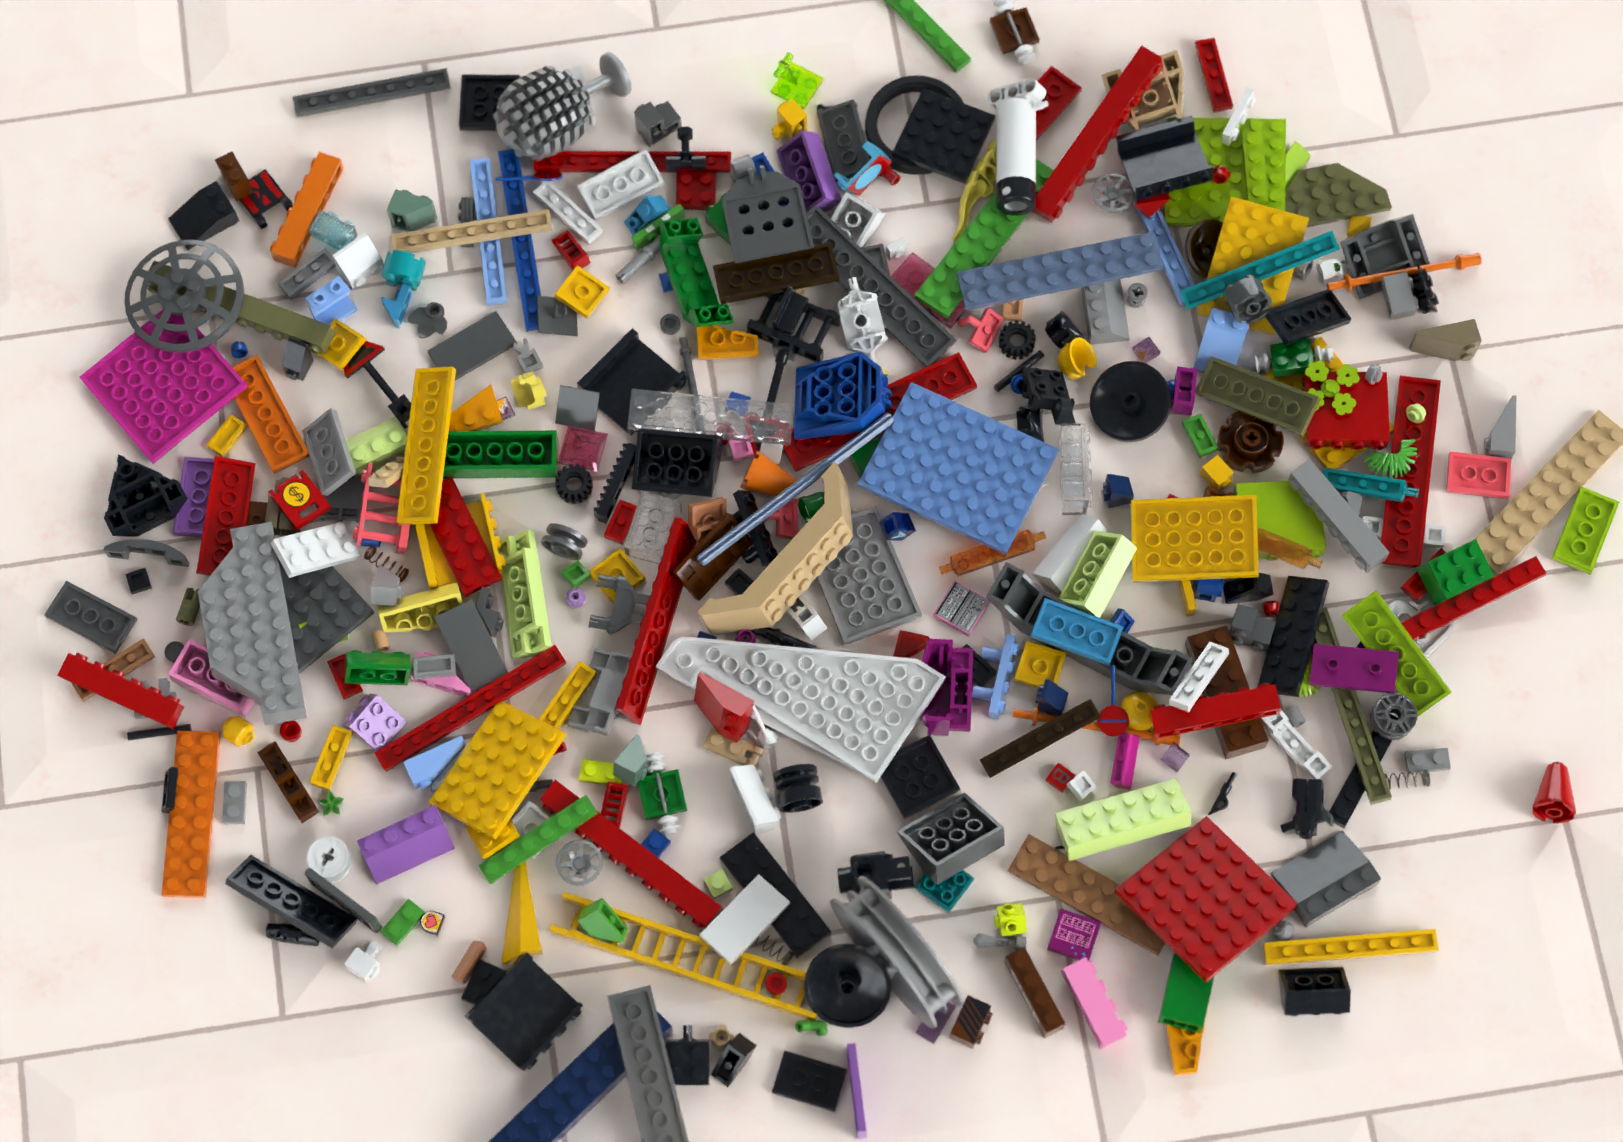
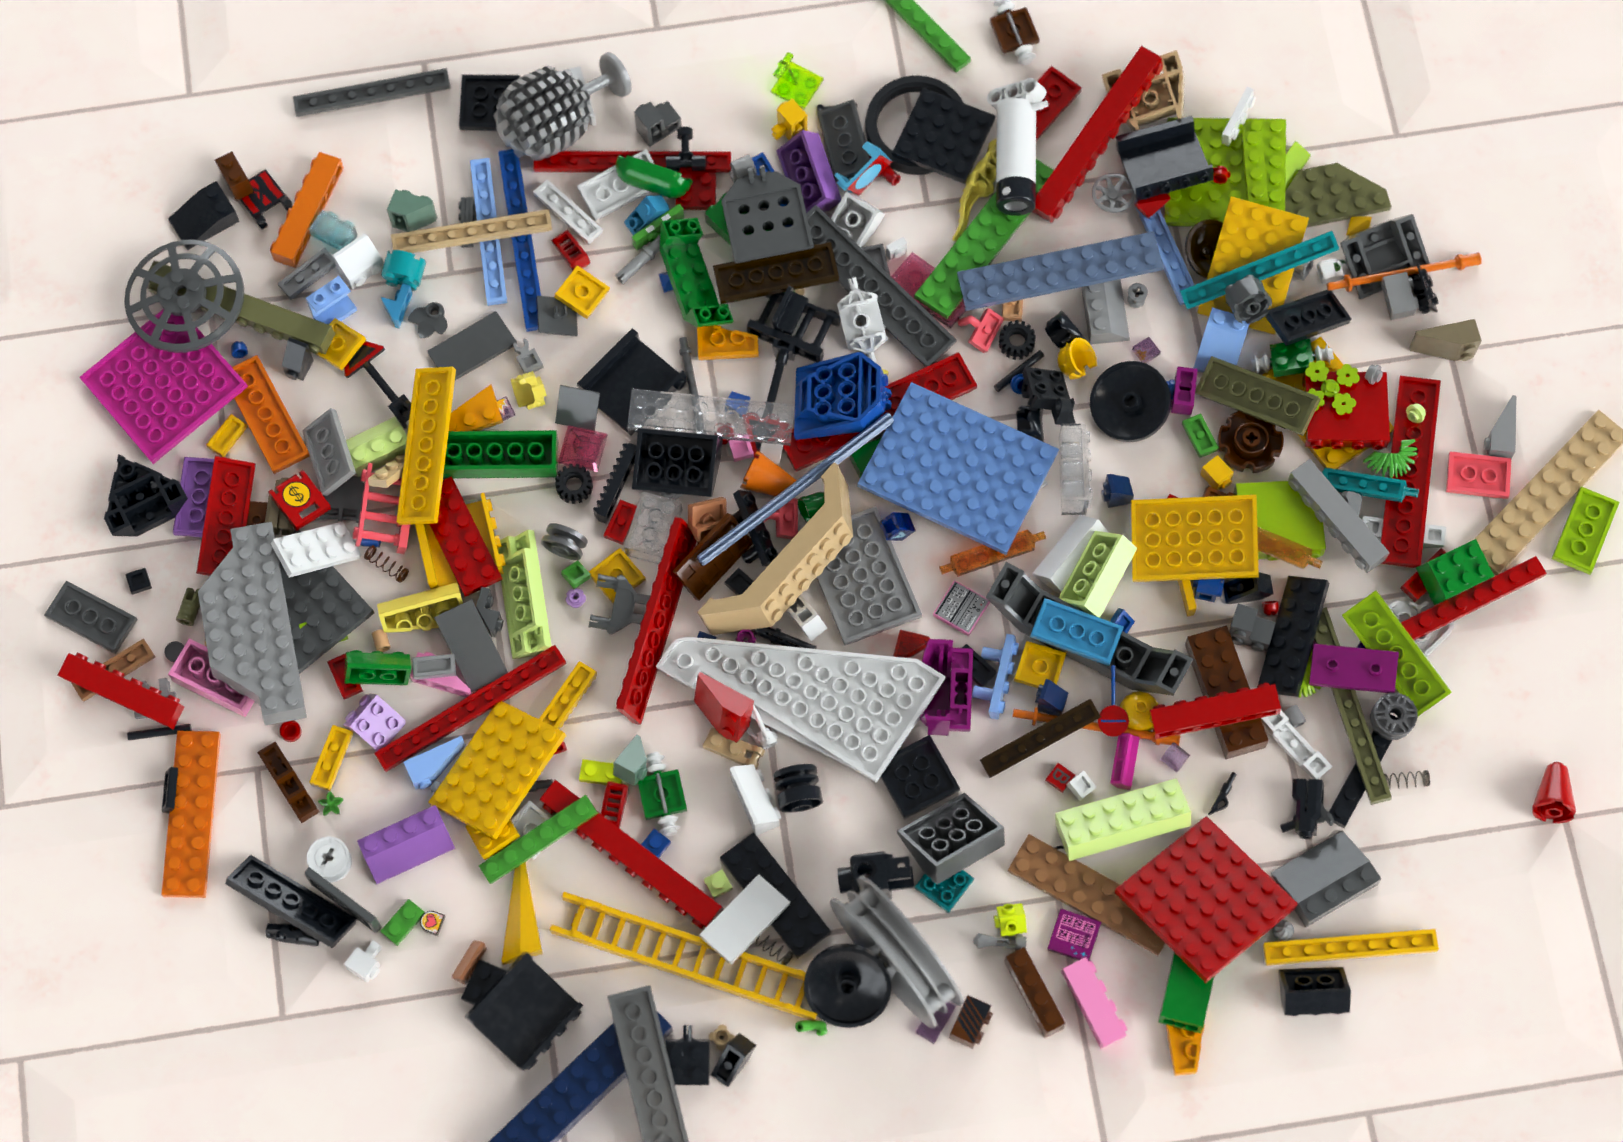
dark grey slope [104,539,190,567] -> none
yellow head [222,716,254,747] -> none
light grey plate [222,781,247,824] -> none
light grey slope [371,566,403,606] -> none
piece [495,172,562,181] -> none
light grey wheel [556,840,603,886] -> none
light grey bracket [567,648,632,736] -> none
bright green slope [578,898,628,943] -> none
dark grey tile [660,314,680,335] -> none
red tile [765,973,787,996] -> none
black tile [772,1050,847,1112] -> none
medium lavender tile [847,1043,866,1139] -> none
white plate [1169,642,1229,712] -> none
red plate [1195,37,1233,113] -> none
light grey plate [1404,748,1451,774] -> none
none -> green brick [616,155,693,198]

